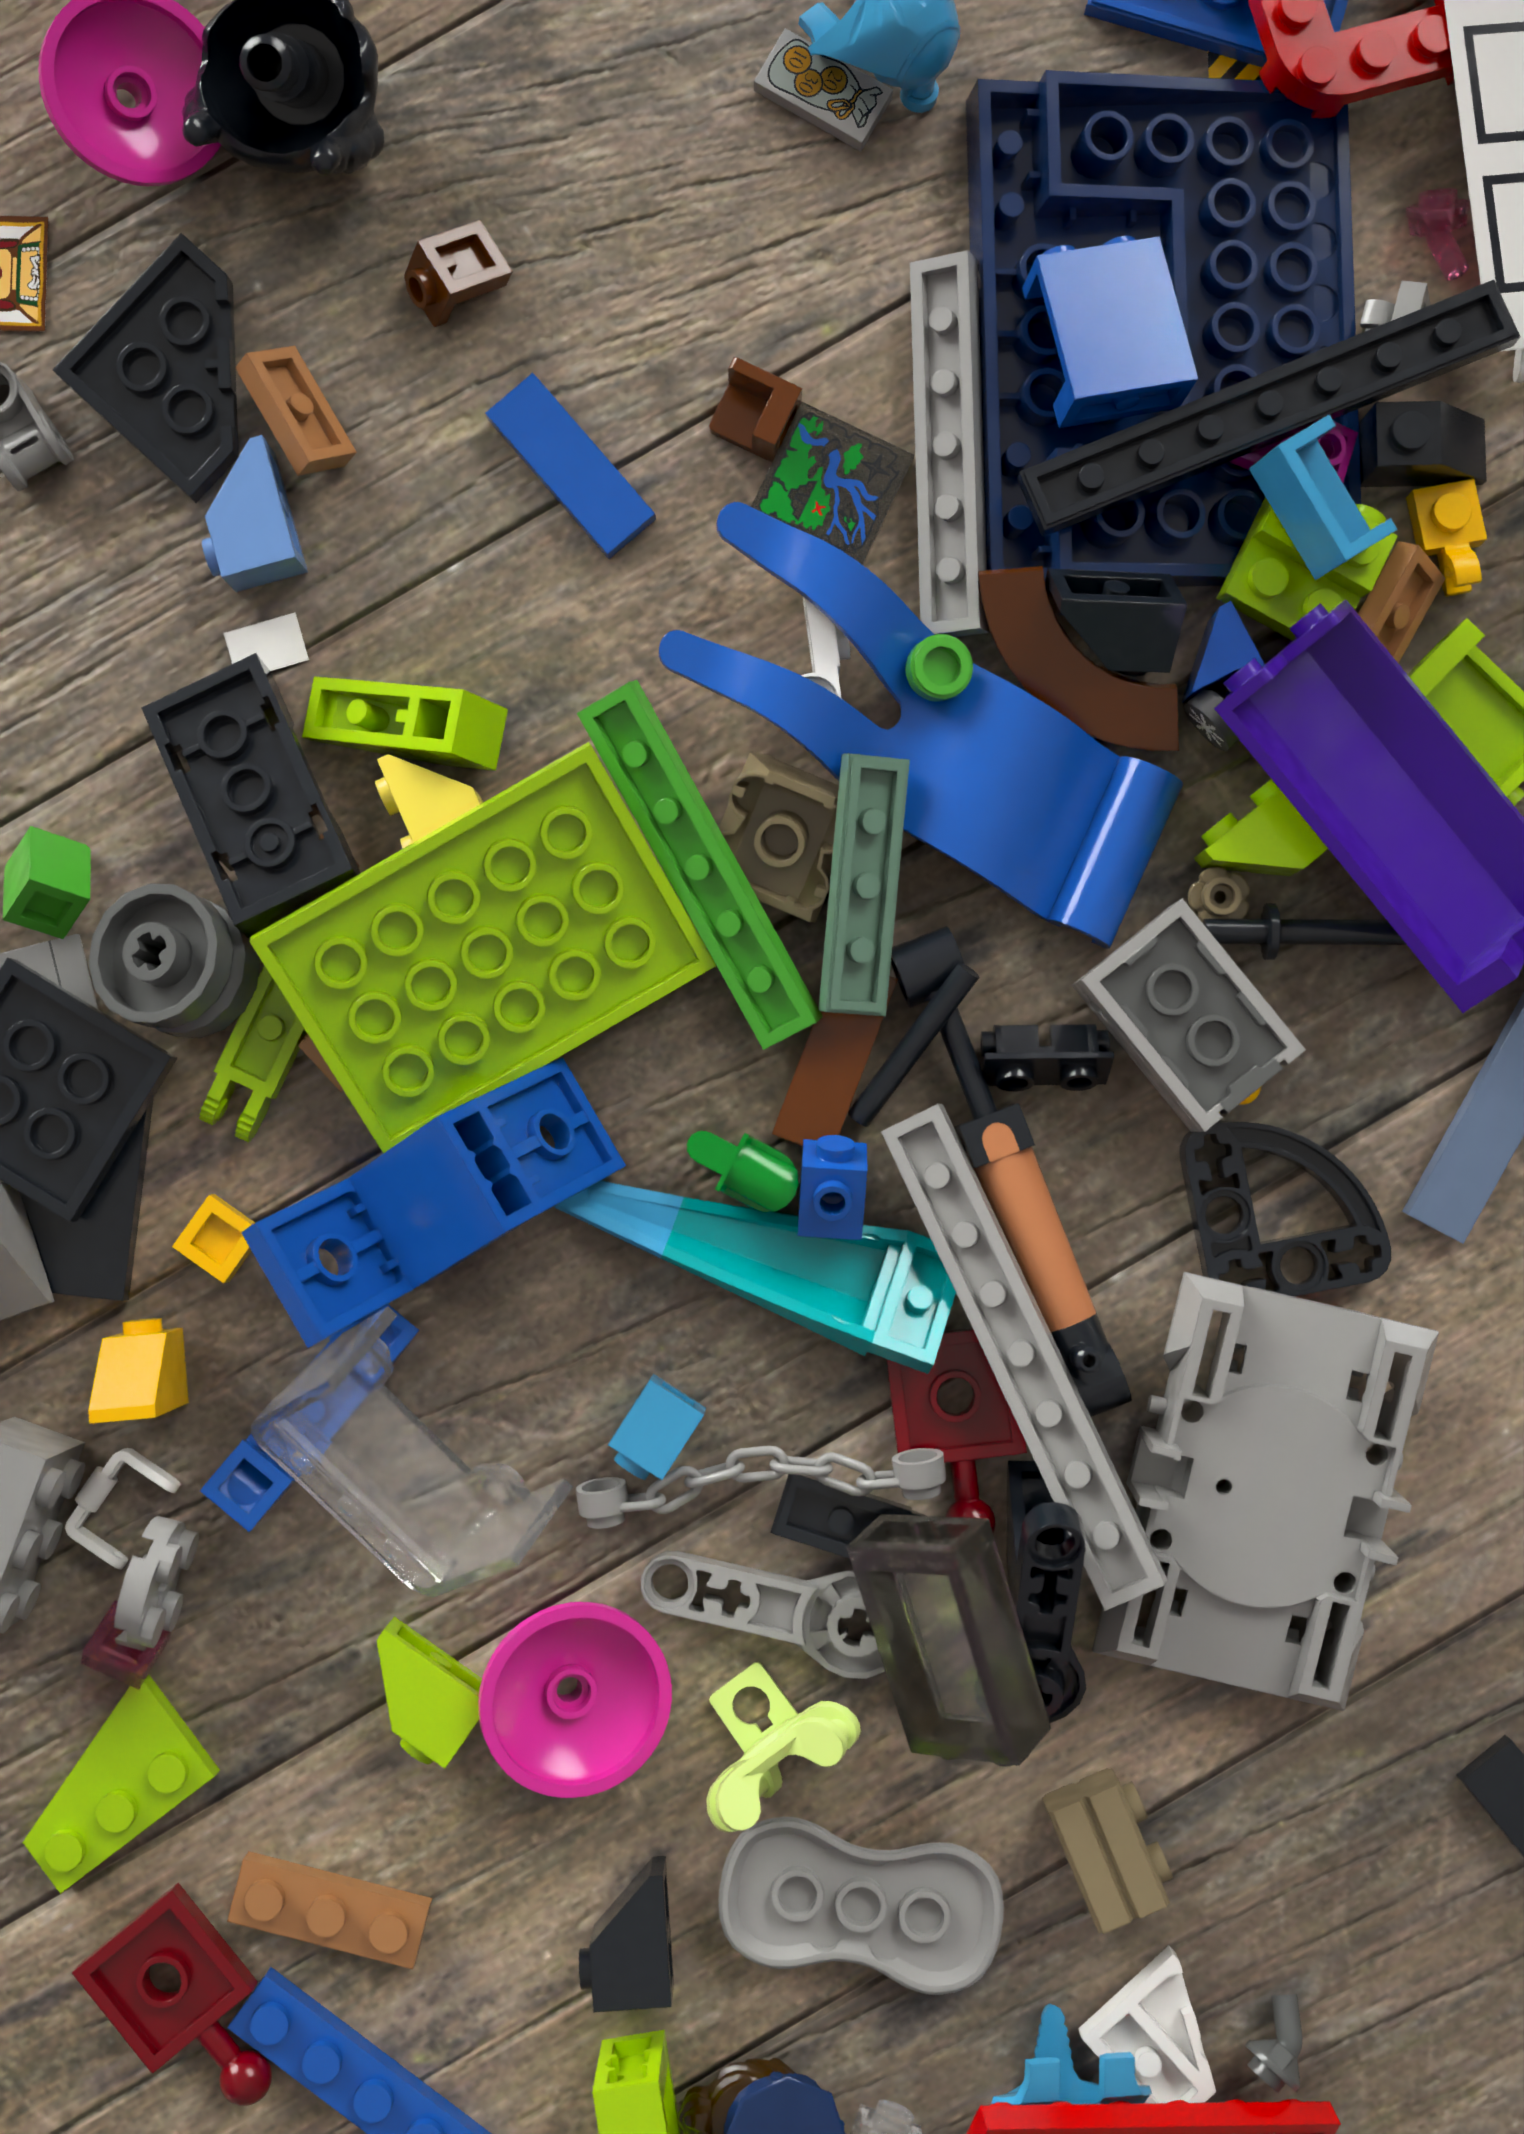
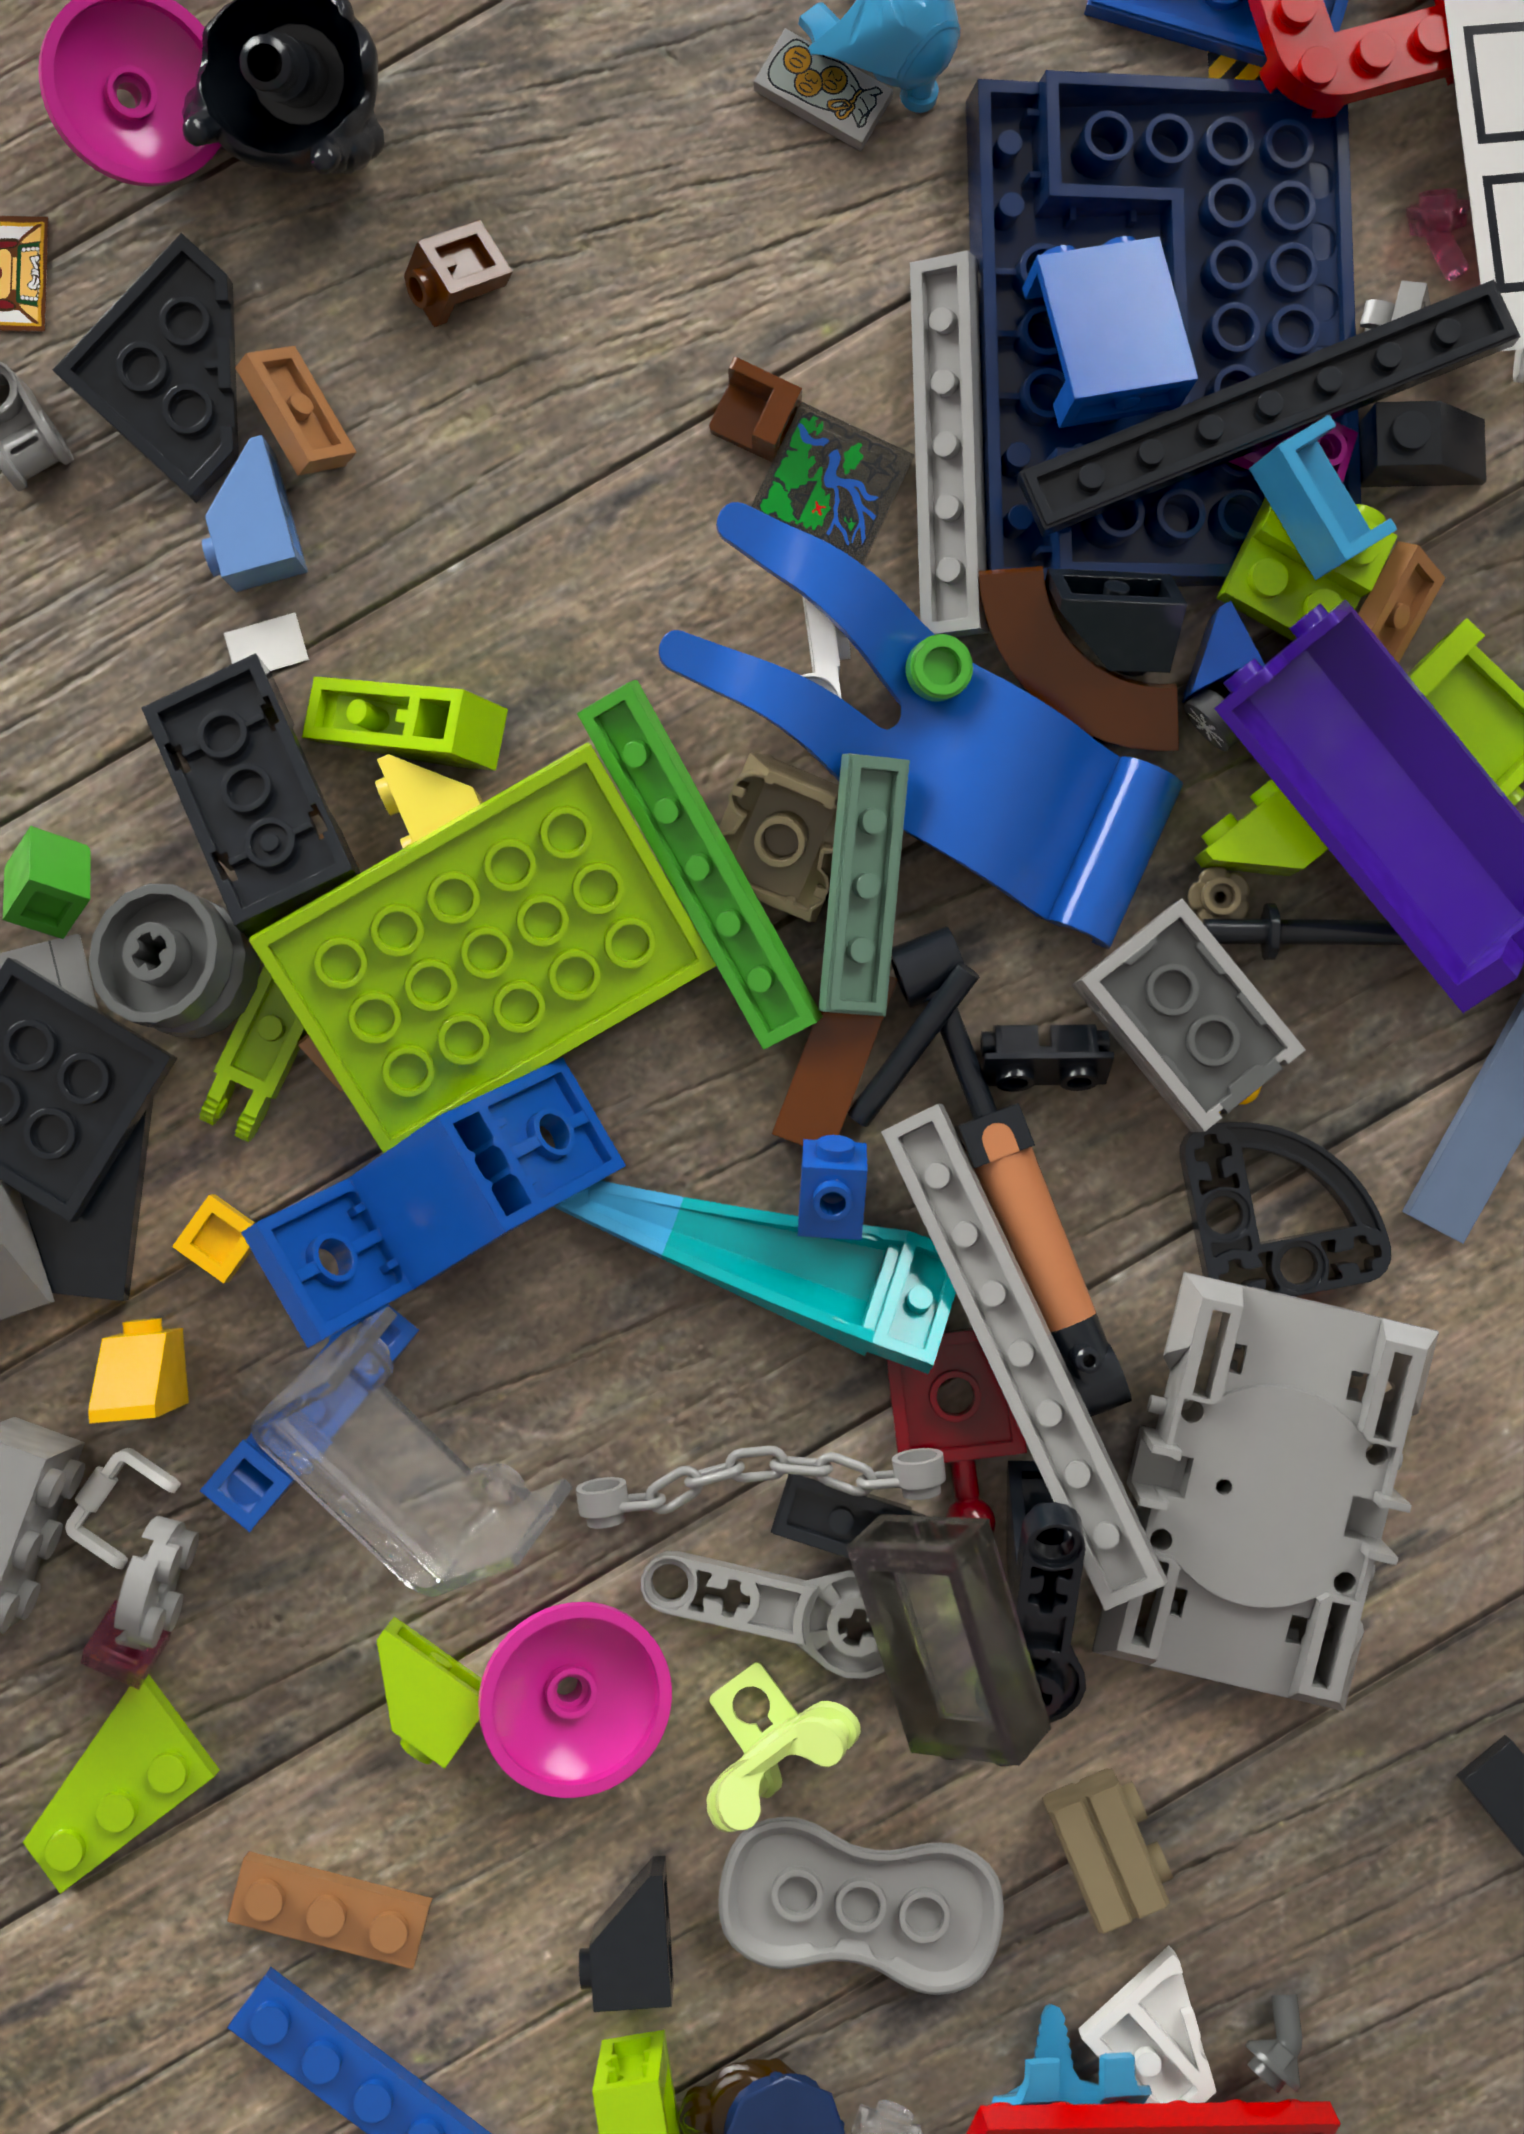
dark red plate [72,1883,272,2106] -> none
blue tile [485,373,656,559] -> none
dark azure brick [608,1373,706,1480] -> none
green arm [687,1131,799,1212] -> none
yellow plate [1406,479,1487,597] -> none

